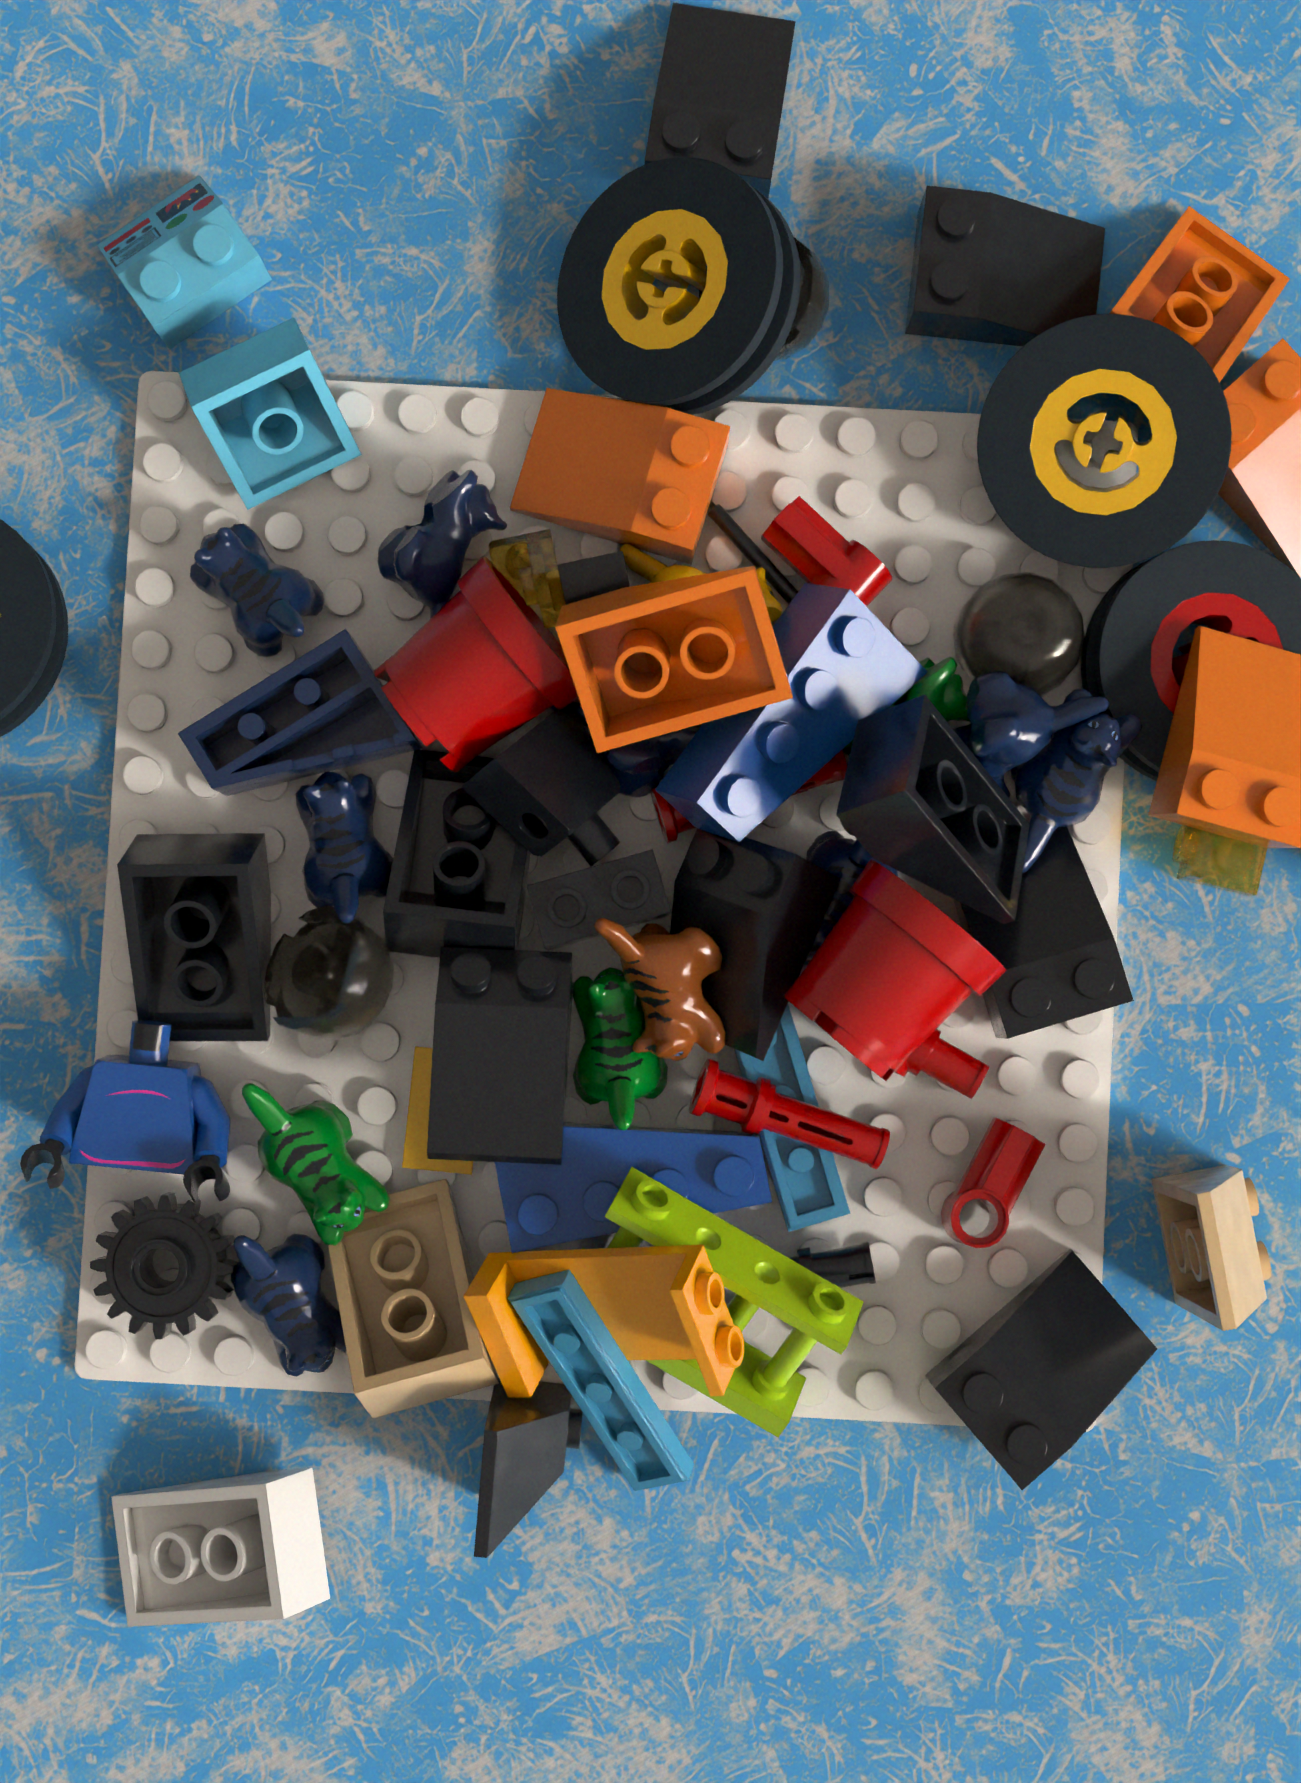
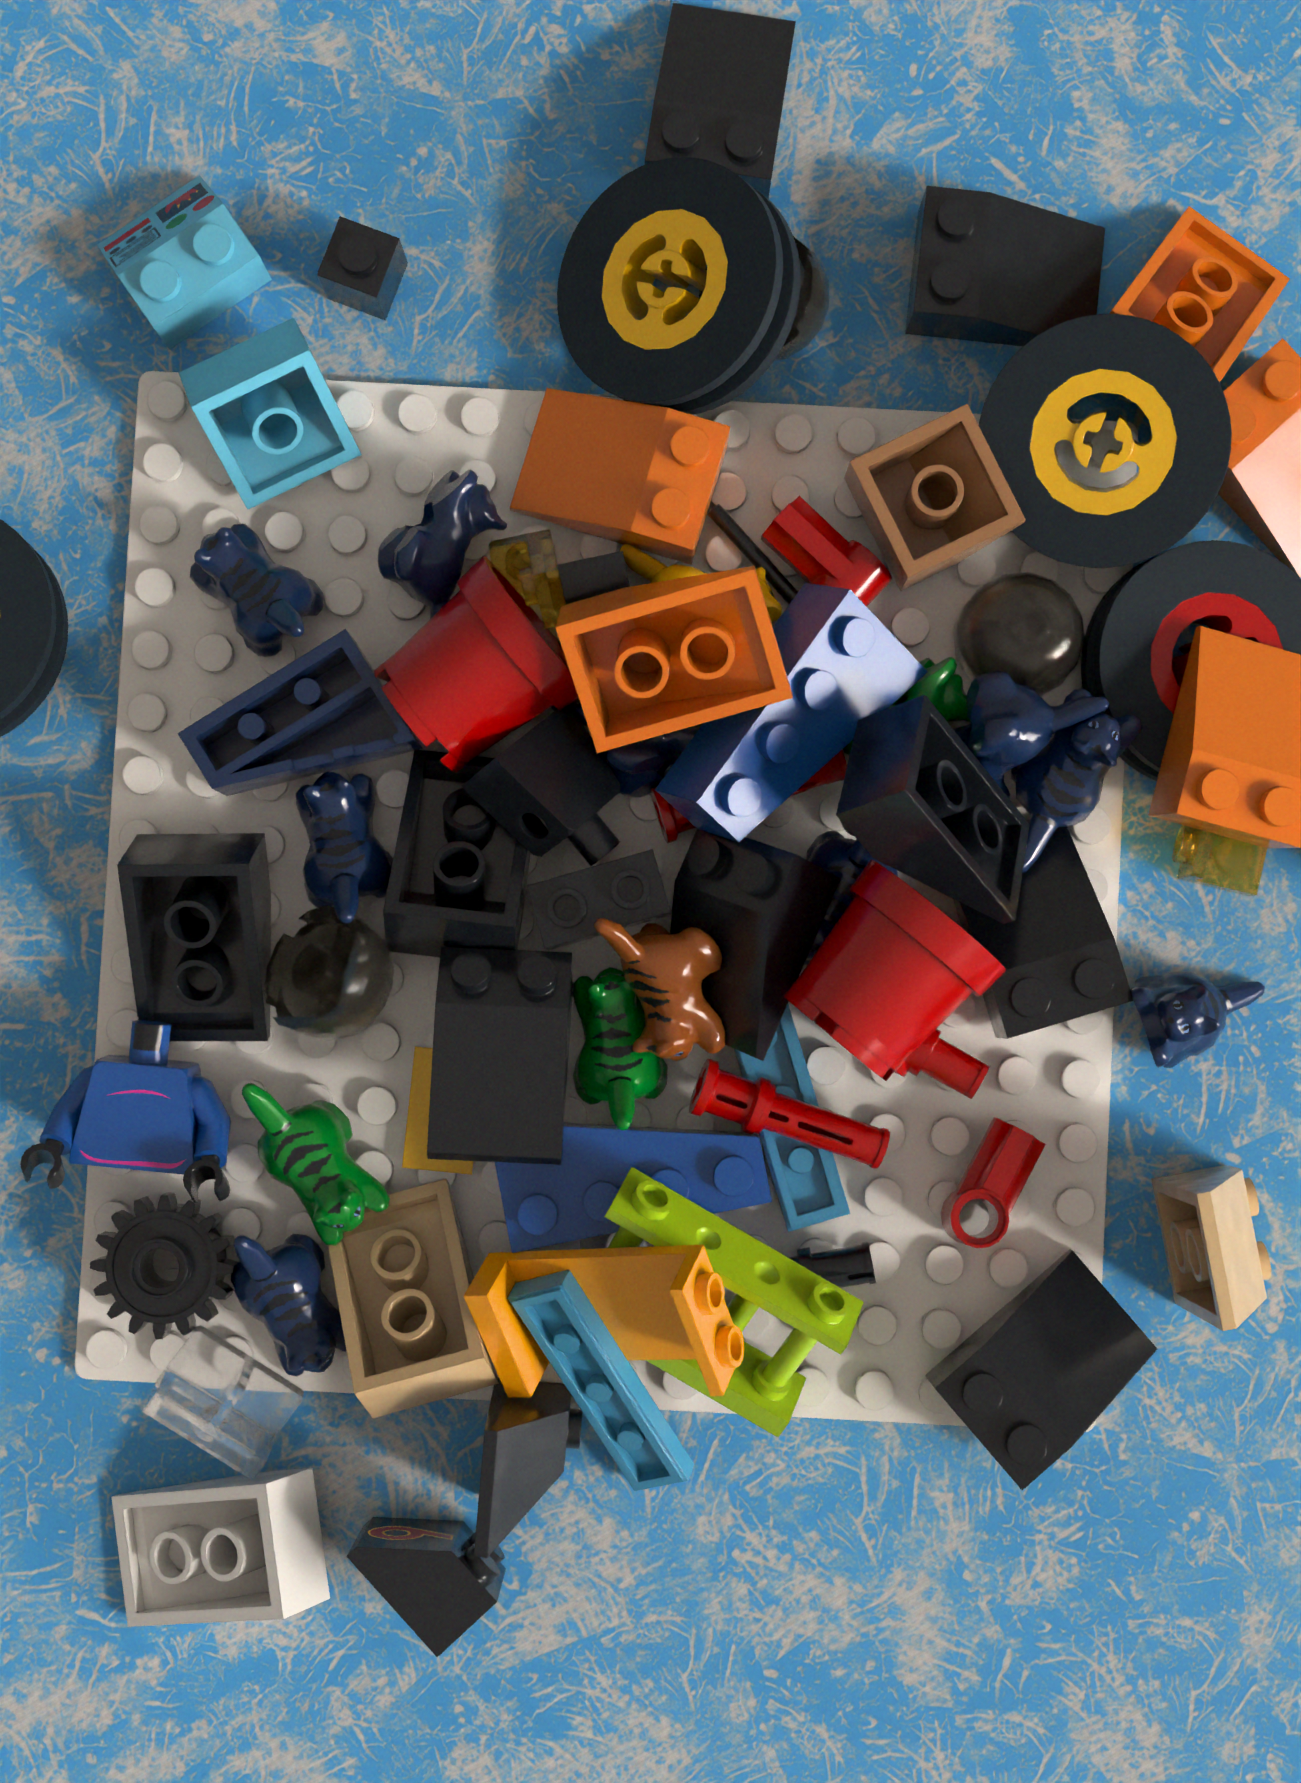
none -> clear panel [142,1325,304,1481]
none -> black brick [317,216,408,321]
none -> black slope [347,1517,506,1657]
none -> medium nougat slope [844,404,1026,591]
none -> dark blue animal [1131,971,1265,1068]

